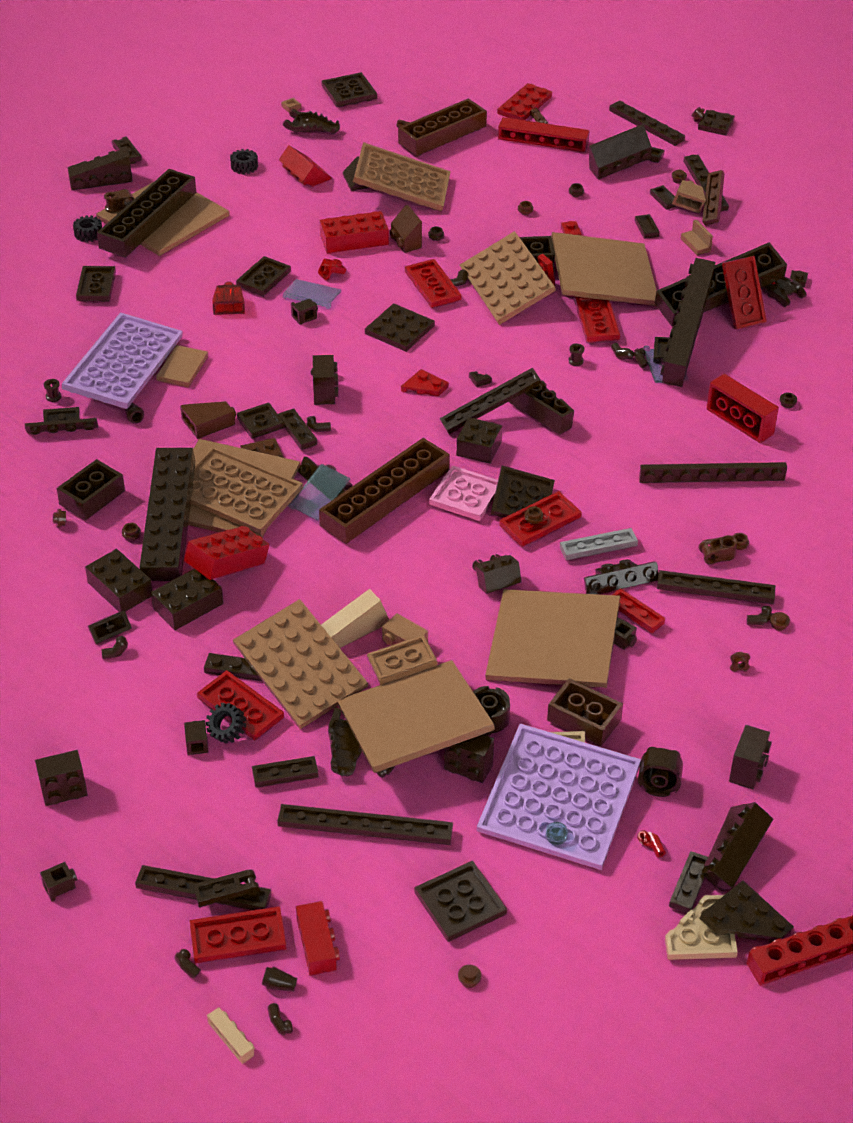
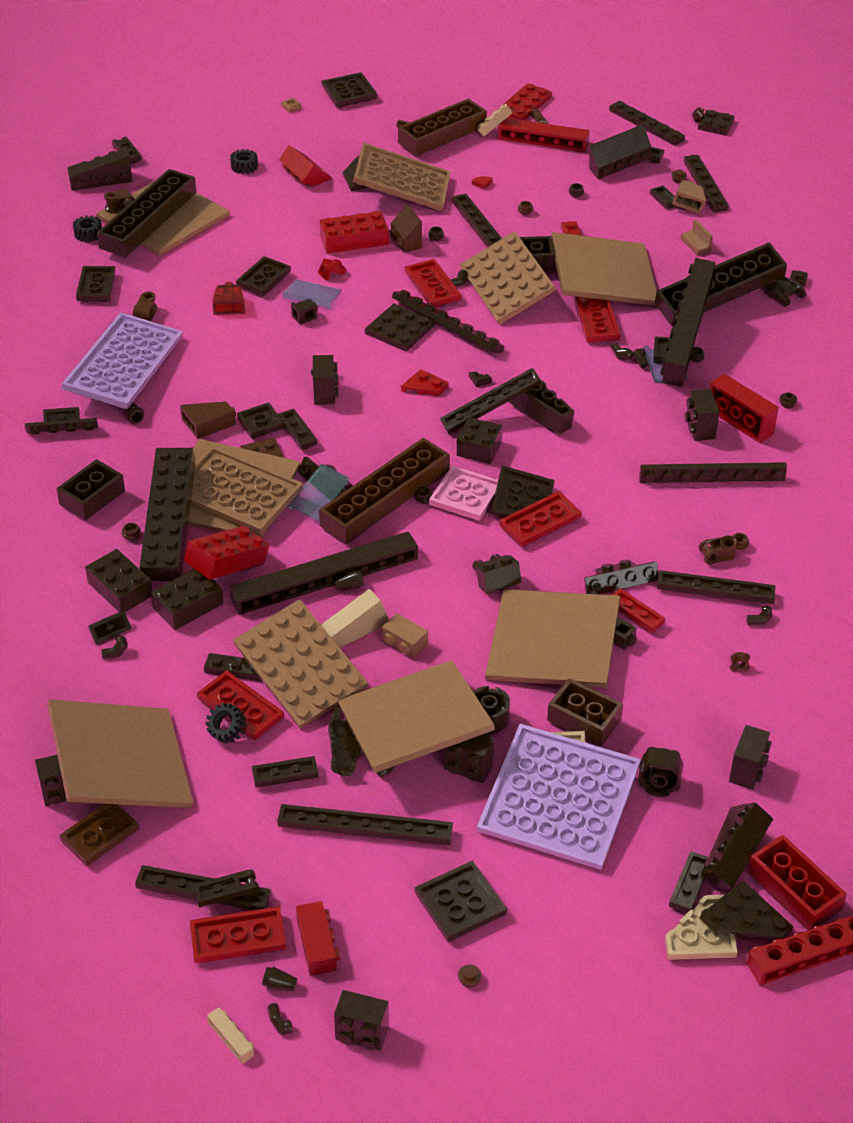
dark brown brick [40,862,78,902] -> none
dark brown bush [44,379,62,402] -> none
reddish brown plate [53,509,66,528] -> none
medium nougat tile [156,345,208,387] -> none
dark brown arm [174,949,201,979] -> none
dark brown brick [184,720,209,755] -> none
dark brown animal [283,109,340,134] -> none
dark brown arm [306,416,331,432] -> none
medium nougat tile [367,635,438,685] -> none
reddish brown plate [524,506,543,524] -> none
red plate [538,254,556,286] -> none
clear light blue tile [546,822,568,845] -> none
light grey plate [560,528,638,560] -> none
dark brown bush [569,343,585,366] -> none
dark brown tile [635,214,660,239] -> none
red arm [637,830,666,858] -> none
reddish brown plate [702,170,725,225] -> none
red plate [722,256,767,329] -> none
reddish brown plate [770,612,790,630] -> none
none -> medium nougat tile [47,699,193,808]
none -> reddish brown plate [59,804,139,866]
none -> reddish brown piece [133,291,157,321]
none -> dark brown brick [229,531,418,615]
none -> dark brown brick [334,990,389,1051]
none -> dark brown cone [335,570,364,591]
none -> dark brown plate [392,290,505,353]
none -> dark brown plate [415,487,433,504]
none -> dark brown plate [452,193,502,247]
none -> red tile [472,176,493,189]
none -> tan piece [477,104,512,136]
none -> dark brown brick [684,389,719,441]
none -> dark brown plate [690,347,705,362]
none -> red brick [747,835,847,930]

